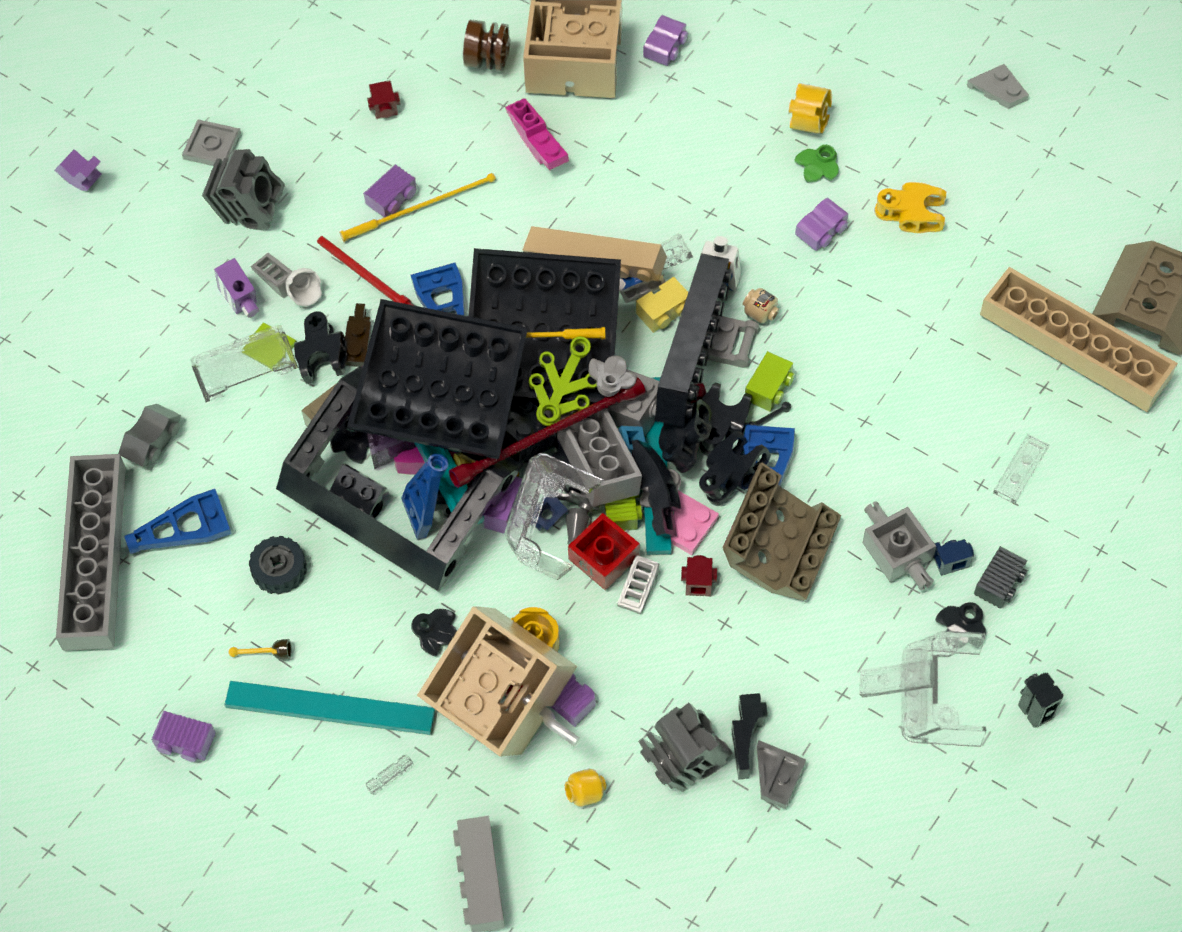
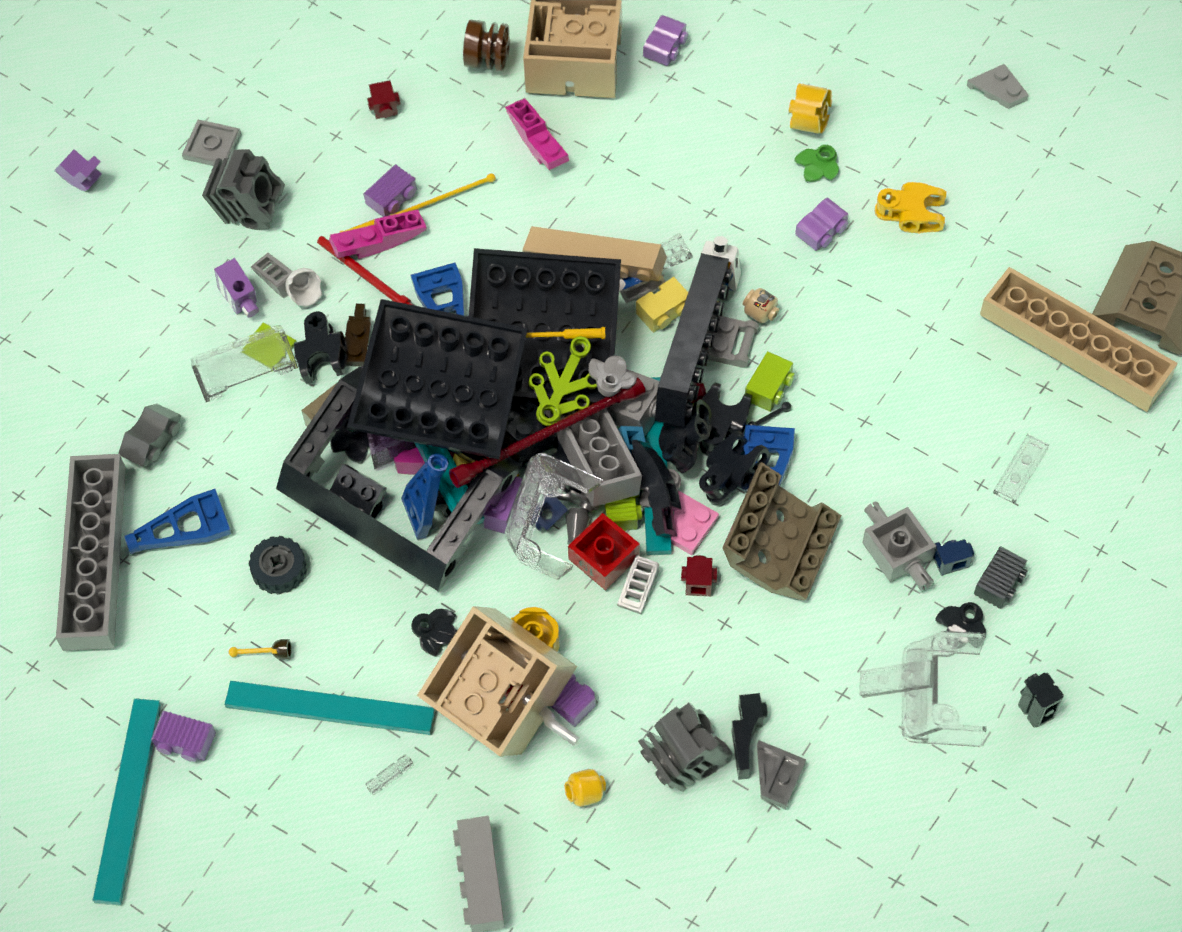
none -> teal tile [93,698,161,905]
none -> dark pink slope [329,209,427,259]

